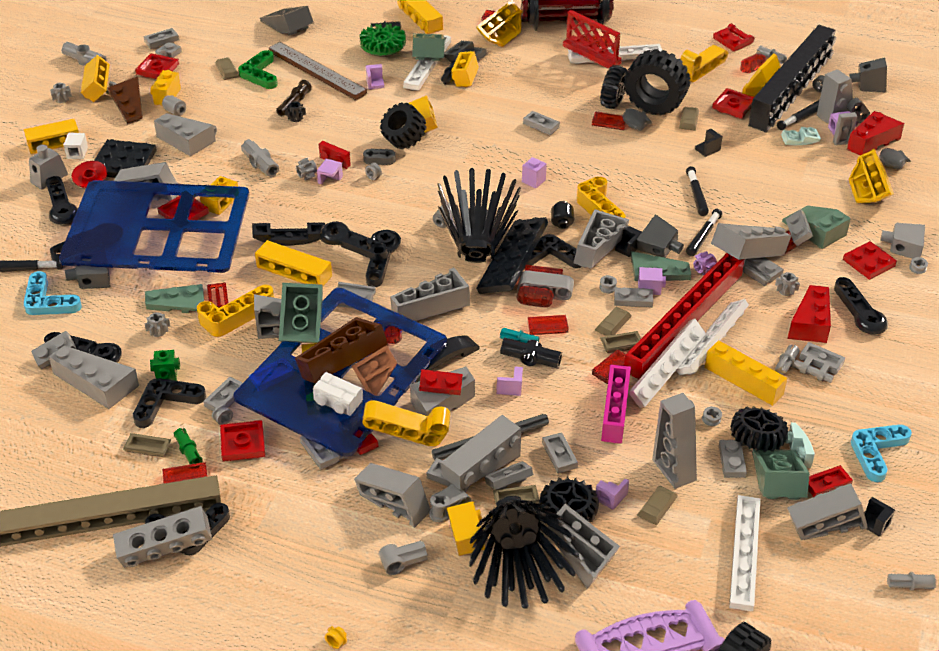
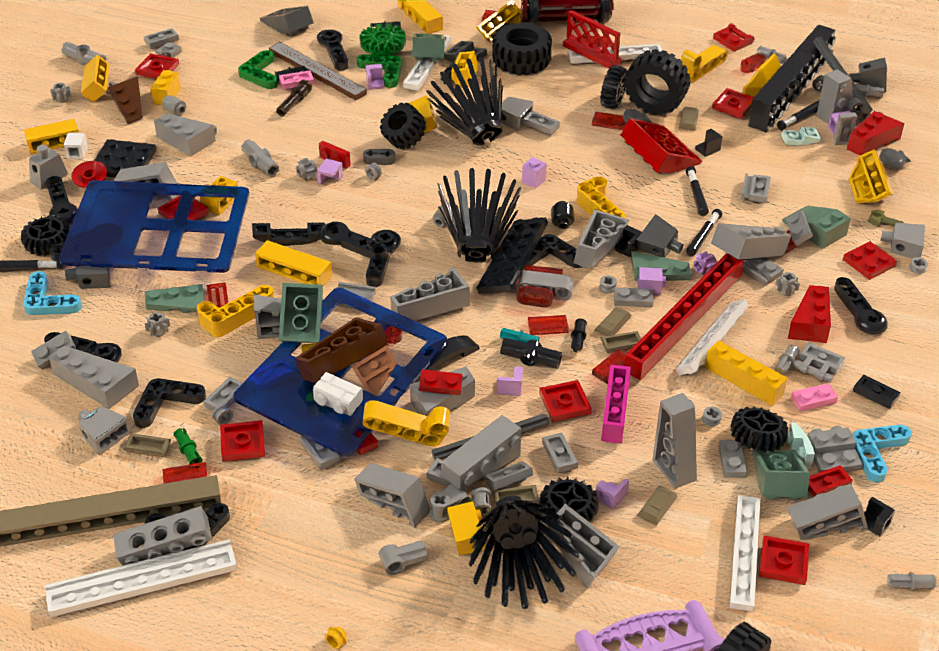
green brick [150,350,180,381] -> none
dark tan tile [215,57,239,80] -> none
black gear [285,101,306,122] -> none
white plate [628,319,706,408] -> none
none -> black gear [21,215,72,257]
none -> white plate [45,539,237,618]
none -> light grey torso [78,406,131,455]
none -> black axle [274,65,307,82]
none -> bright pink plate [279,71,314,89]
none -> black beam [317,29,348,71]
none -> green beam [357,54,402,88]
none -> black plant [426,57,503,145]
none -> light grey bush [471,487,492,517]
none -> black tyre [492,22,552,75]
none -> light grey torso [501,96,533,131]
none -> red plate [539,380,592,422]
none -> black axle [571,318,587,352]
none -> red slope [620,118,702,174]
none -> light grey plate [741,173,771,203]
none -> red plate [759,535,809,585]
none -> bright pink plate [791,383,838,412]
none -> light grey plate [807,425,863,472]
none -> dark grey axle [813,37,873,113]
none -> black plate [853,374,901,409]
none -> light grey axle [854,83,884,98]
none -> olive bar [869,210,904,227]

